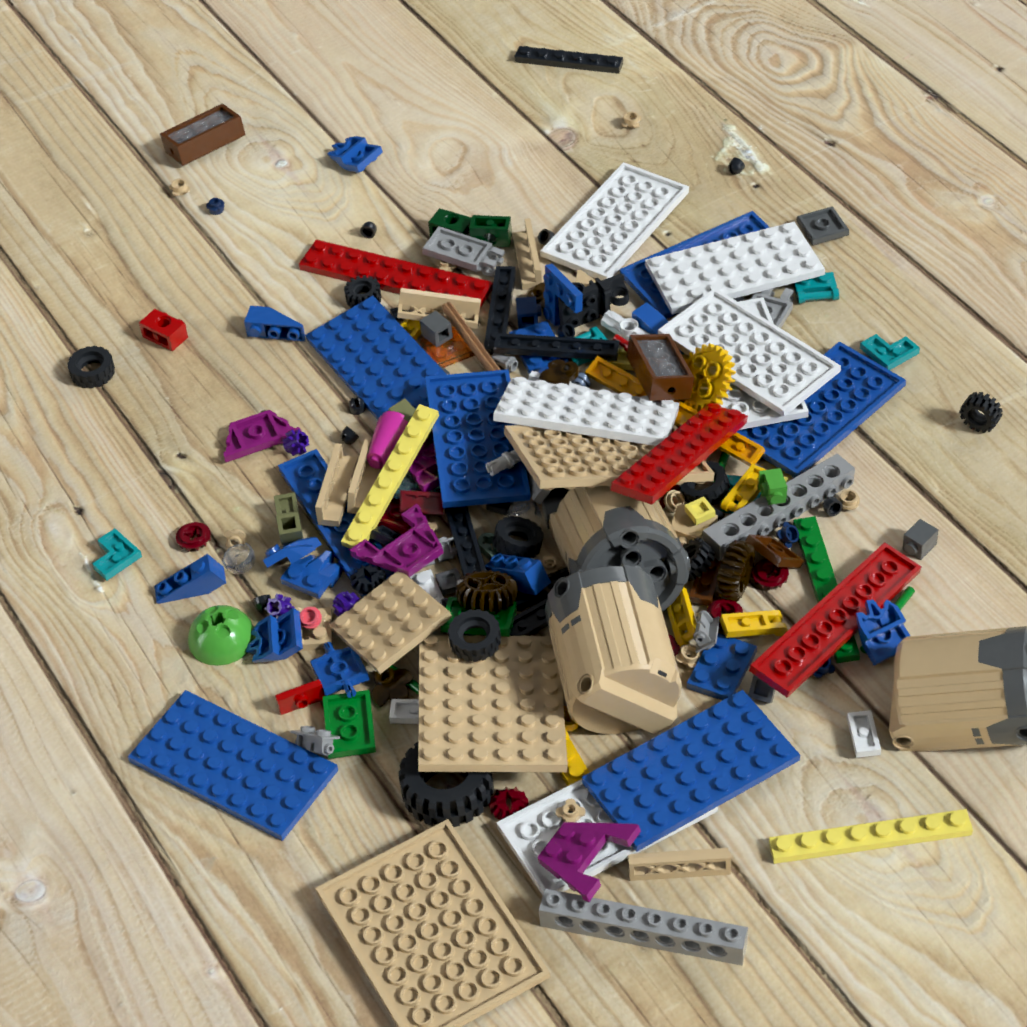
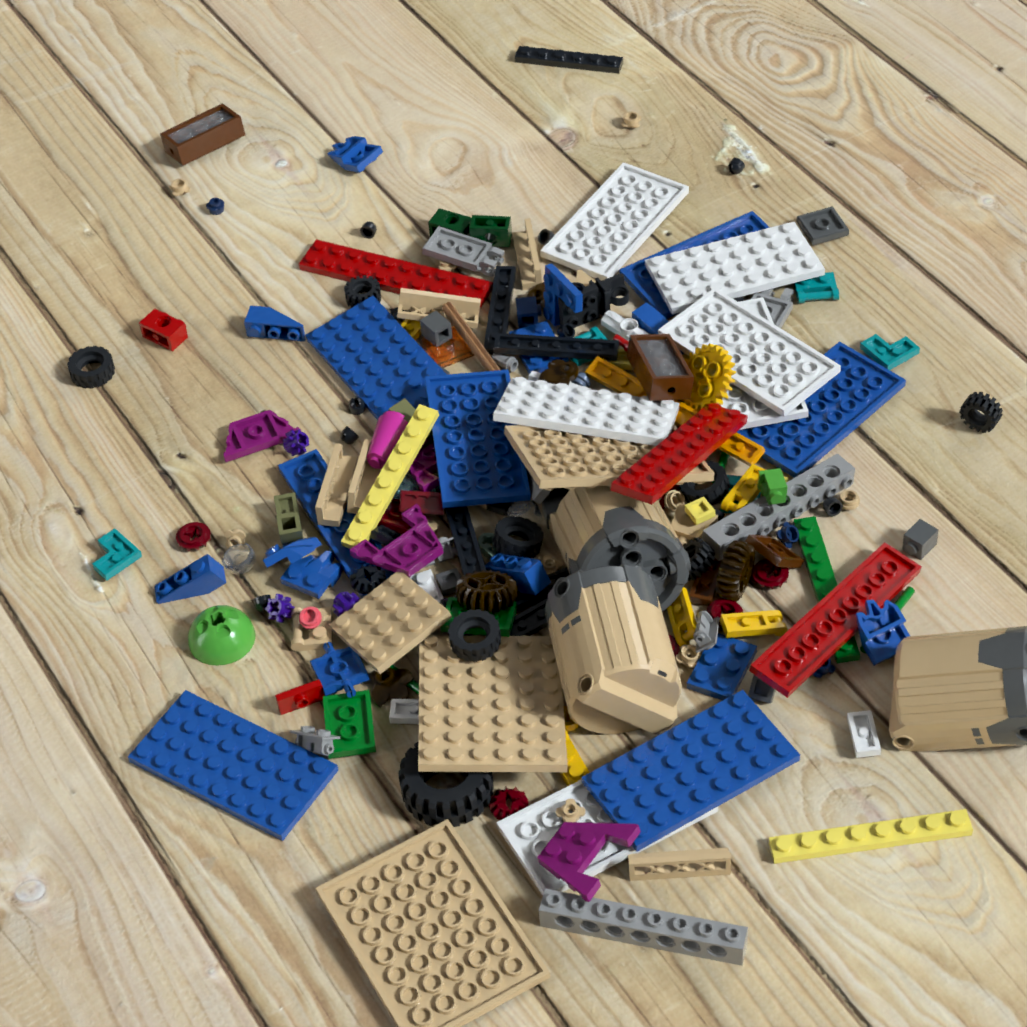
blue plate [246,608,303,663] -> none
white pin [486,450,522,476] -> none

